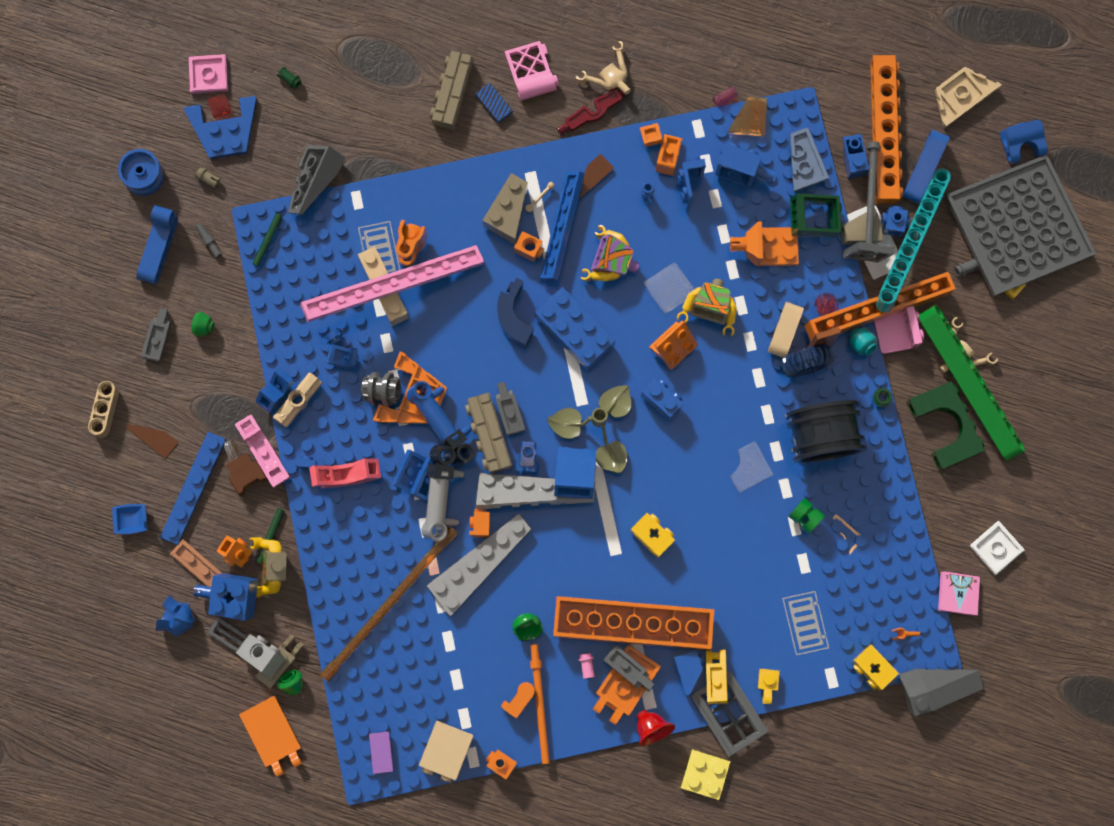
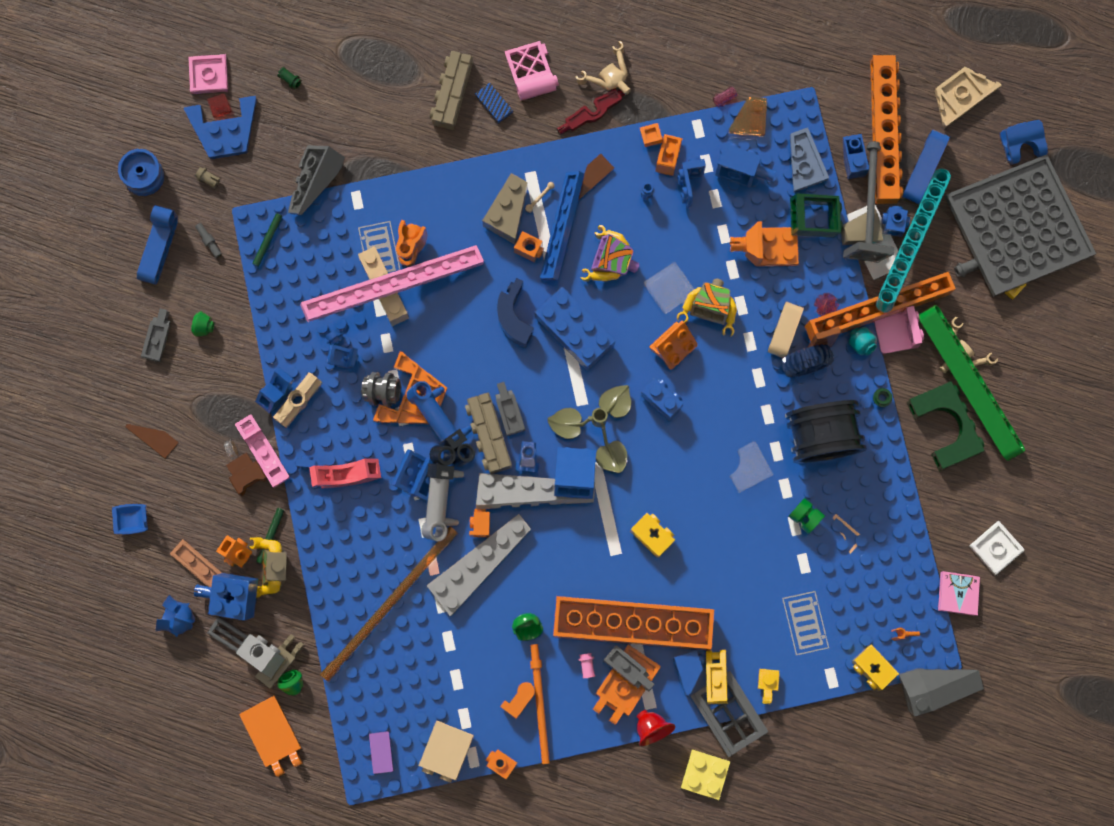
tan beam [88,381,119,438] -> none
blue plate [160,432,227,545] -> none

